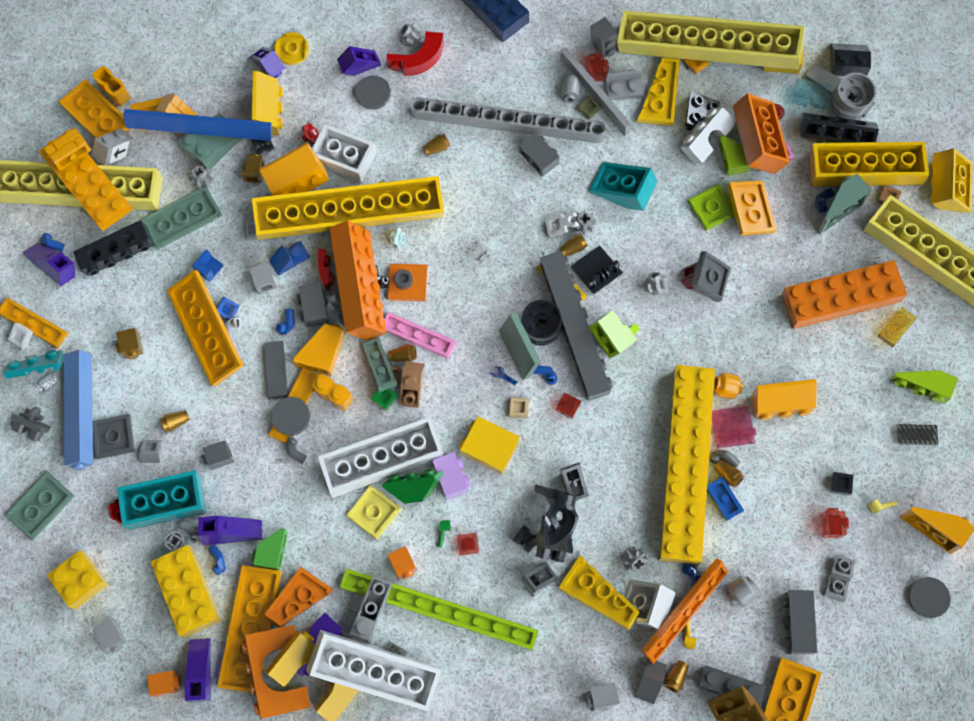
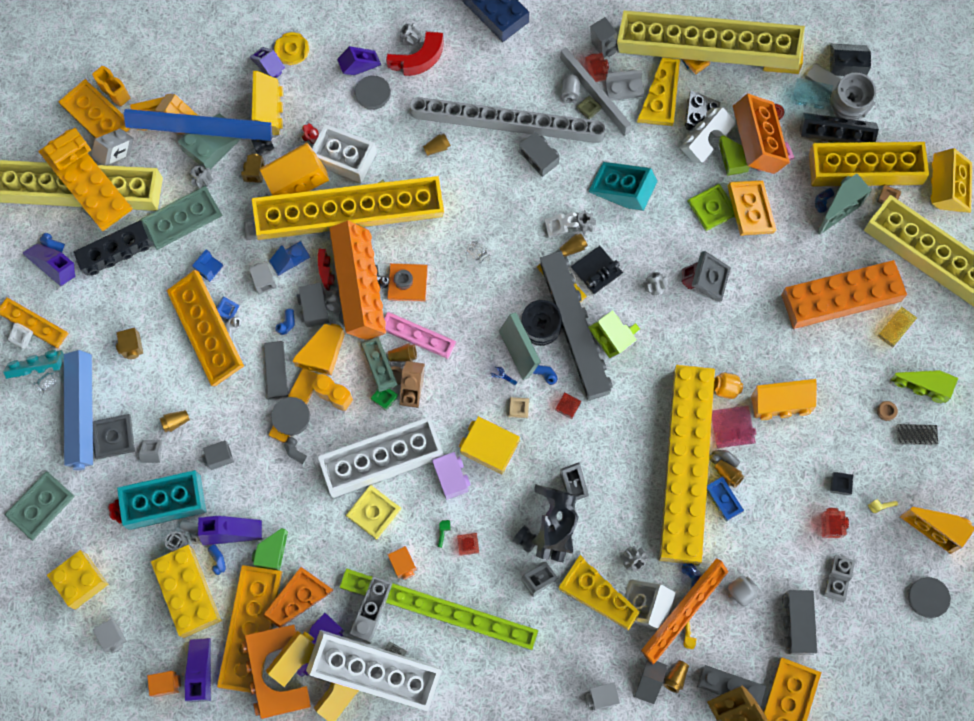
dark grey hips [10,406,51,441] -> none
green slope [382,469,443,504] -> none
light aqua plate [390,227,406,249] -> none
none -> medium nougat tile [877,401,898,421]

